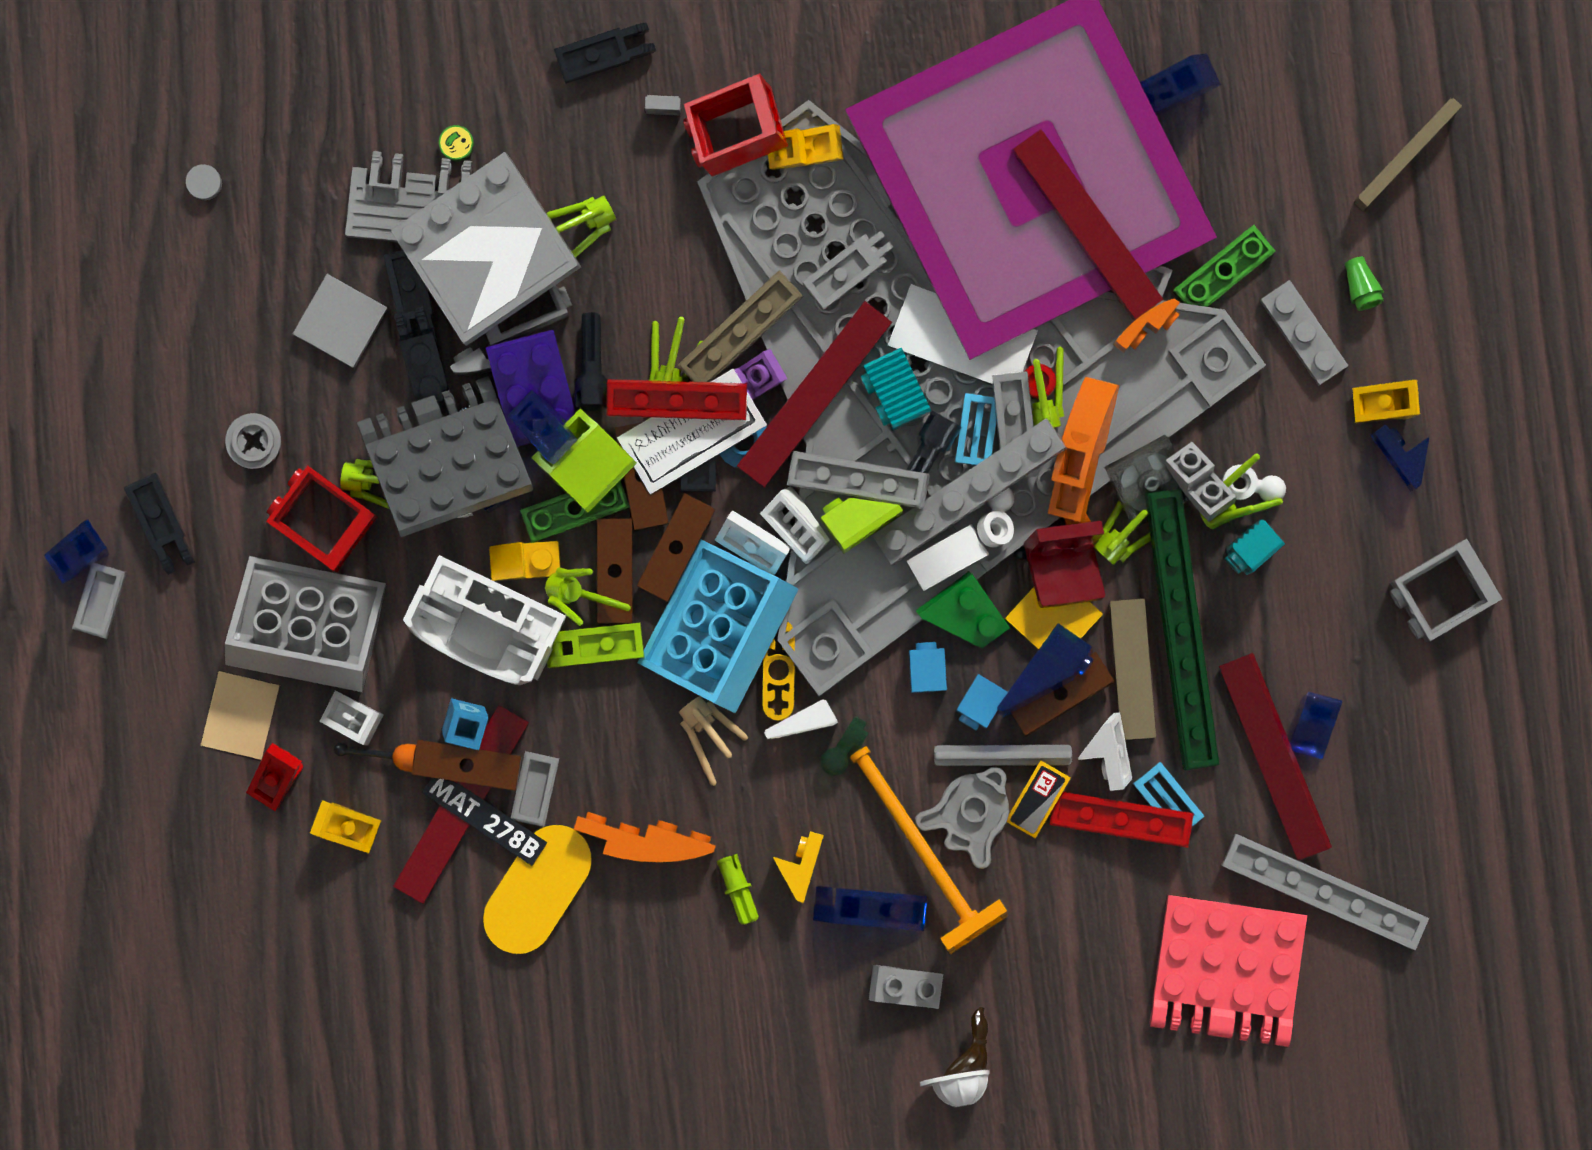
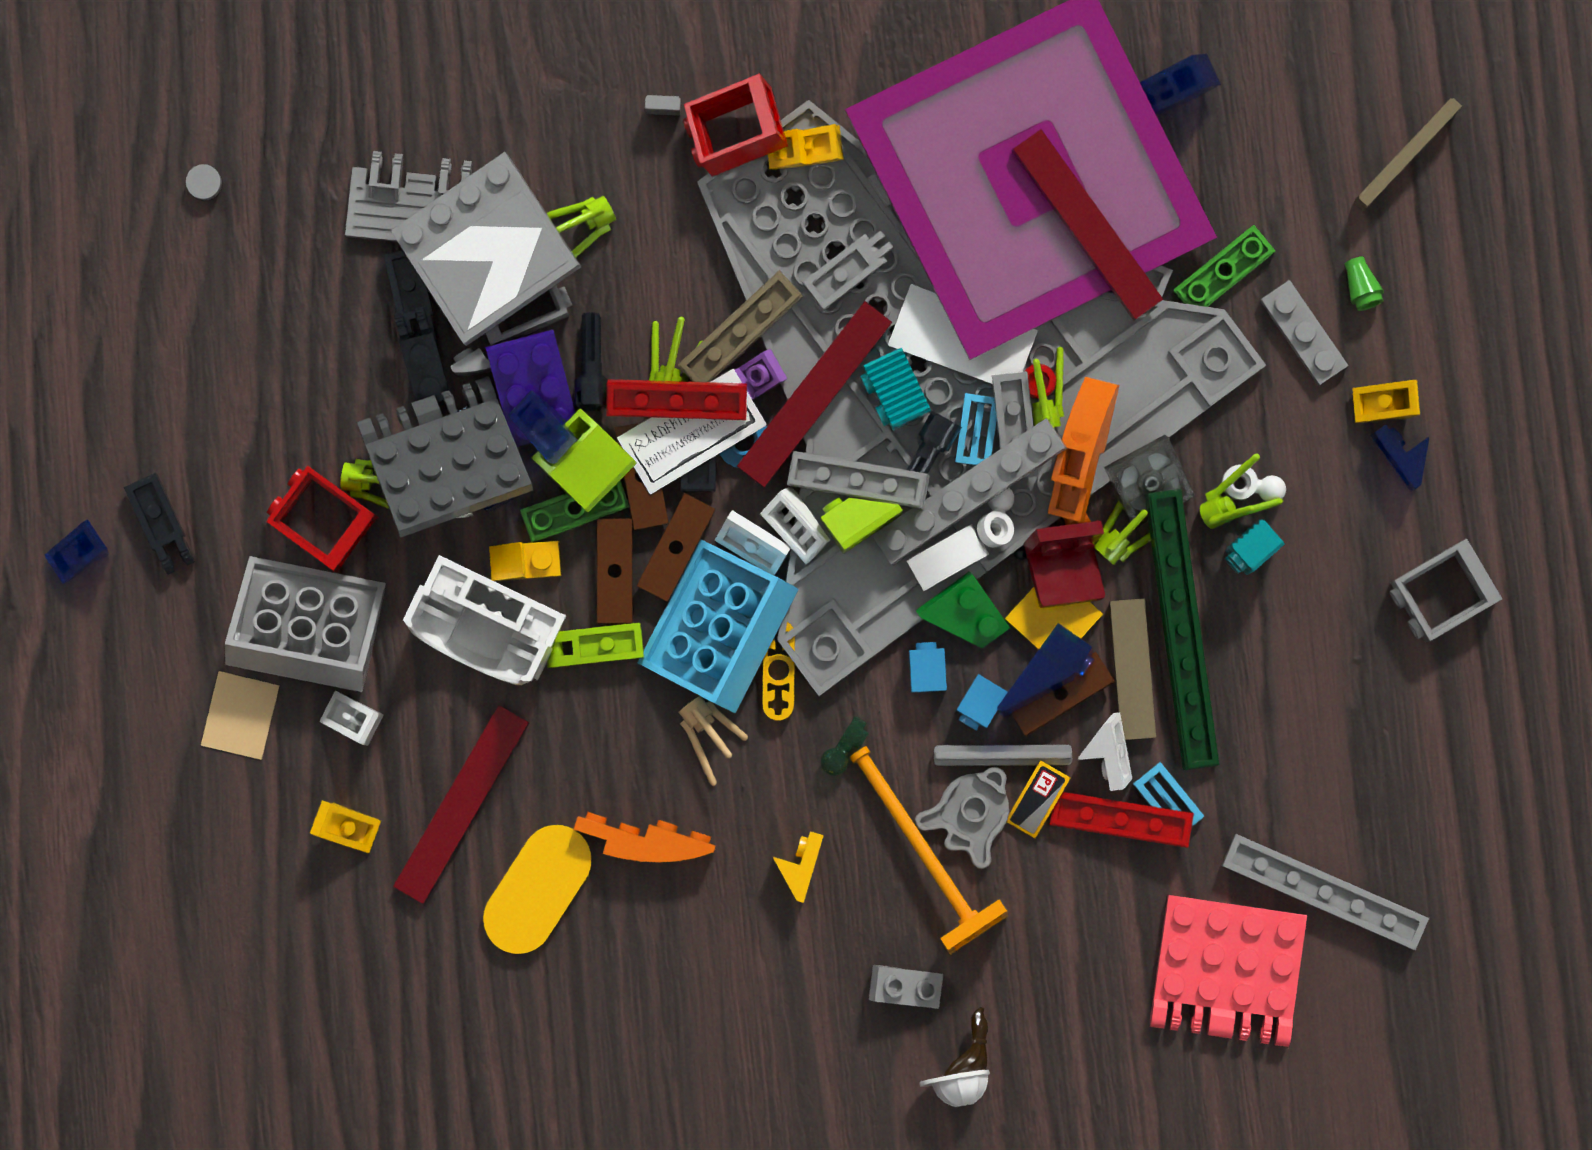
light grey tile [72,562,127,639] -> none
light grey gear [225,413,281,469] -> none
red slope [246,743,303,811] -> none
light grey tile [293,274,388,368] -> none
hinge [334,743,416,772] -> none
reddish brown tile [412,740,522,791] -> none
black sticker [422,778,547,866] -> none
tile [439,125,474,161] -> none
dark azure brick [441,698,488,750] -> none
light grey tile [511,751,559,827] -> none
lime plant [545,567,631,626] -> none
black hinge [554,23,656,84] -> none
lime axle [716,854,759,925] -> none
white slope [764,699,838,739] -> none
clear blue slope [813,885,928,931] -> none
orange slope [1113,298,1180,353] -> none
light grey slope [1165,442,1237,522] -> none
dark red tile [1219,653,1332,860] -> none
clear blue slope [1290,692,1342,759] -> none

